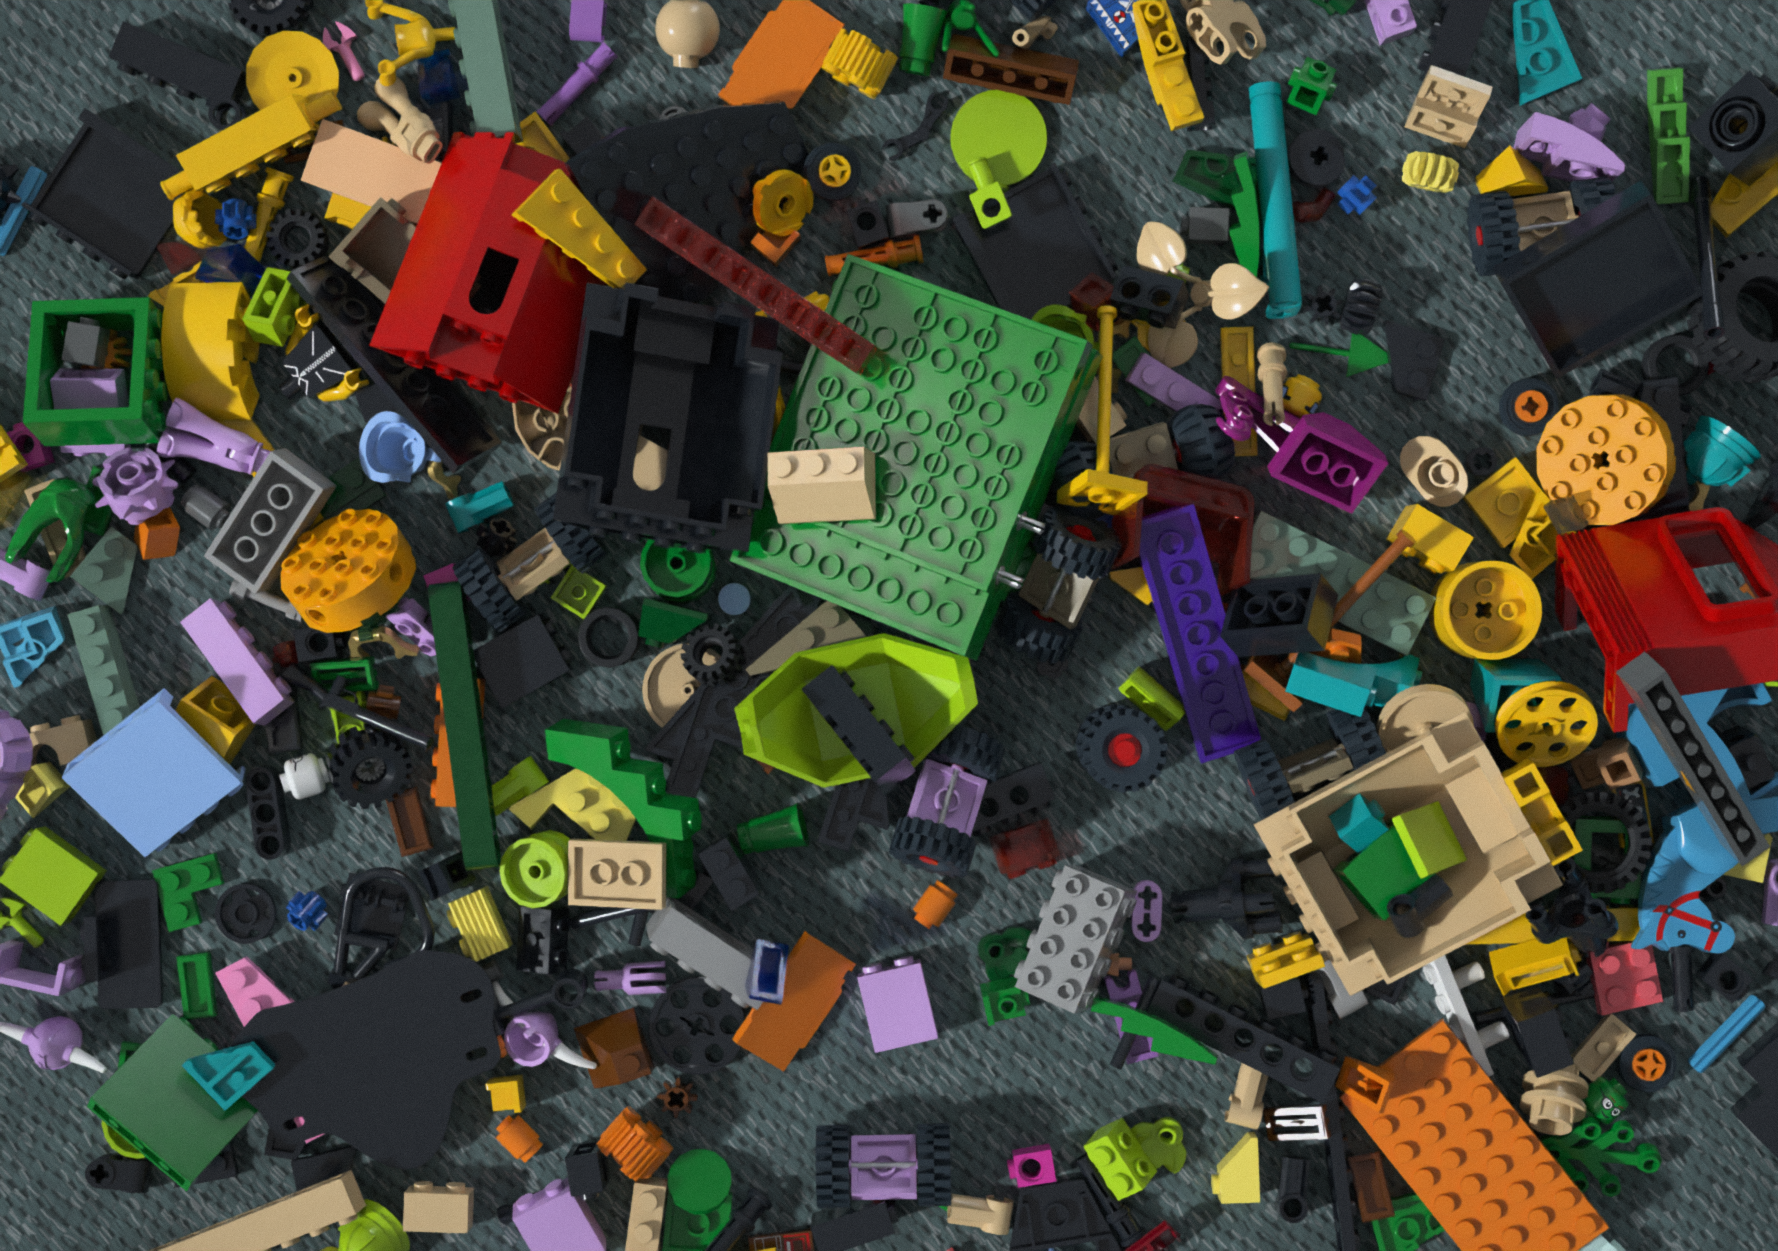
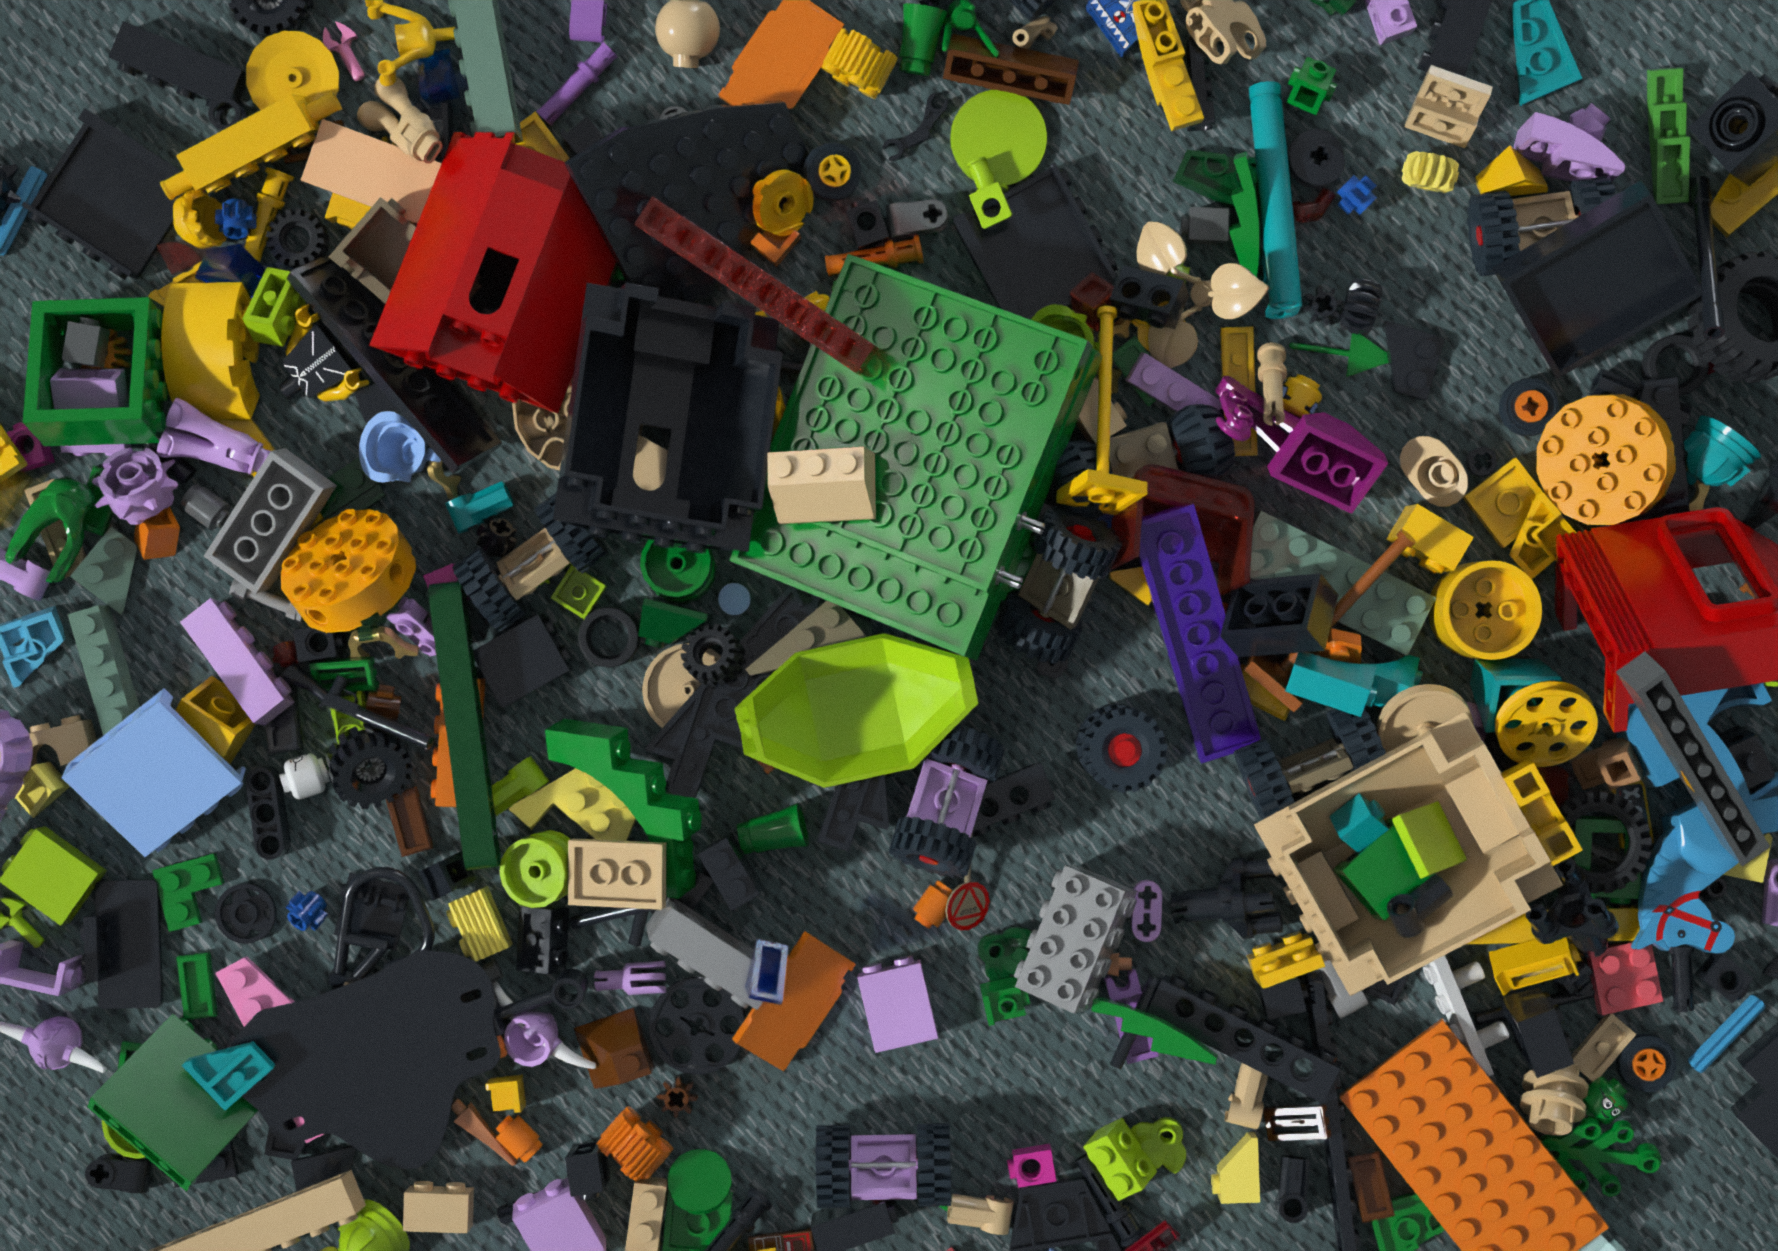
yellow wing [511,169,647,289] -> none
black wedge [802,665,916,795] -> none
clear red cylinder [988,818,1060,879] -> none
lime brick [1118,666,1186,731] -> none
orange slope [1335,1056,1394,1114] -> none
clear smoke tile [1543,495,1589,534] -> none
none -> nougat piece [451,1098,517,1166]
none -> piece [945,833,990,930]

